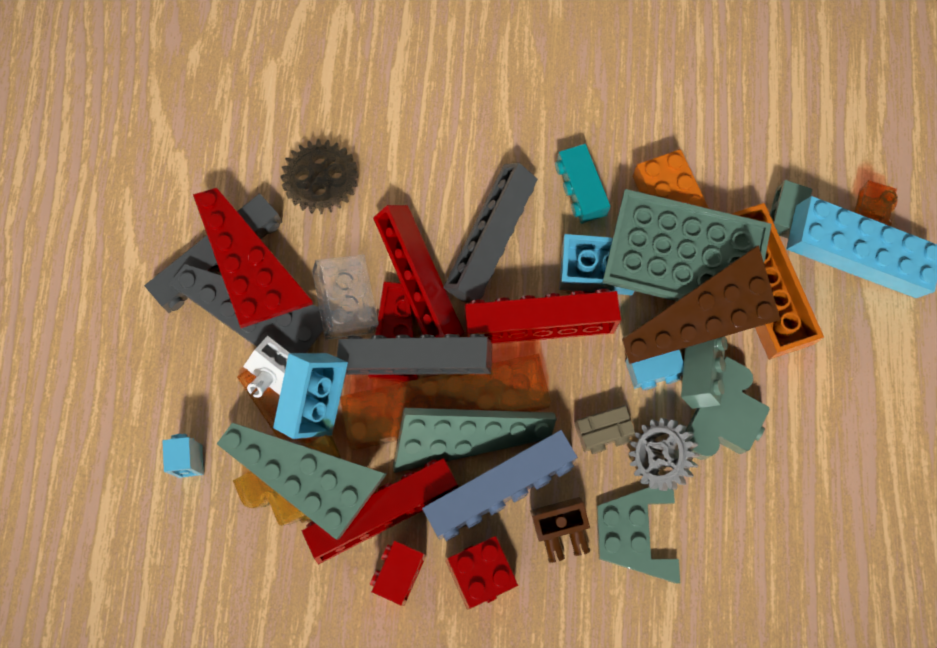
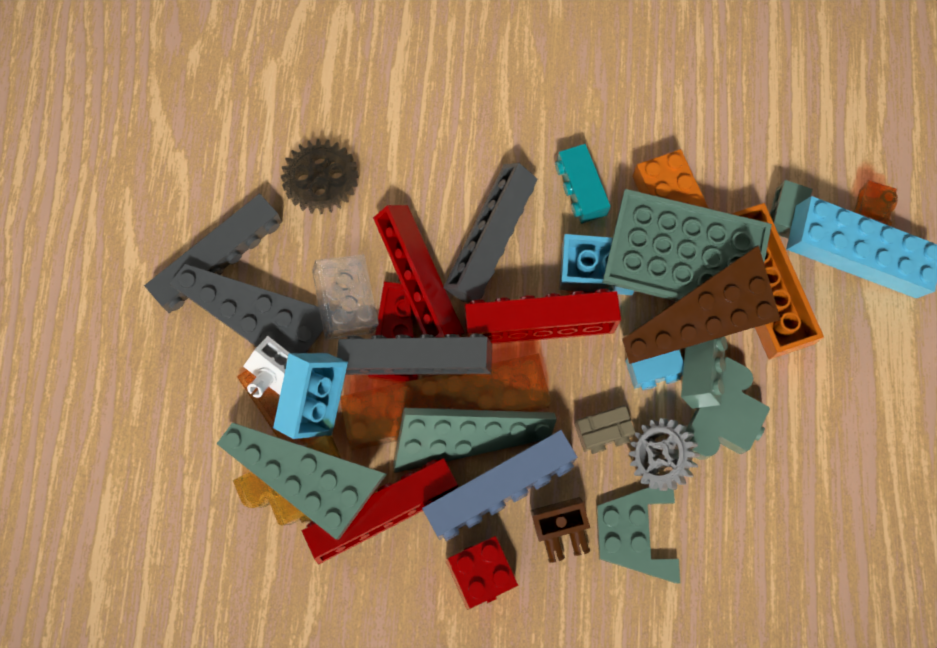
medium azure brick [162,434,204,478] -> none
red wing [193,187,313,328] -> none
red brick [370,541,426,606] -> none

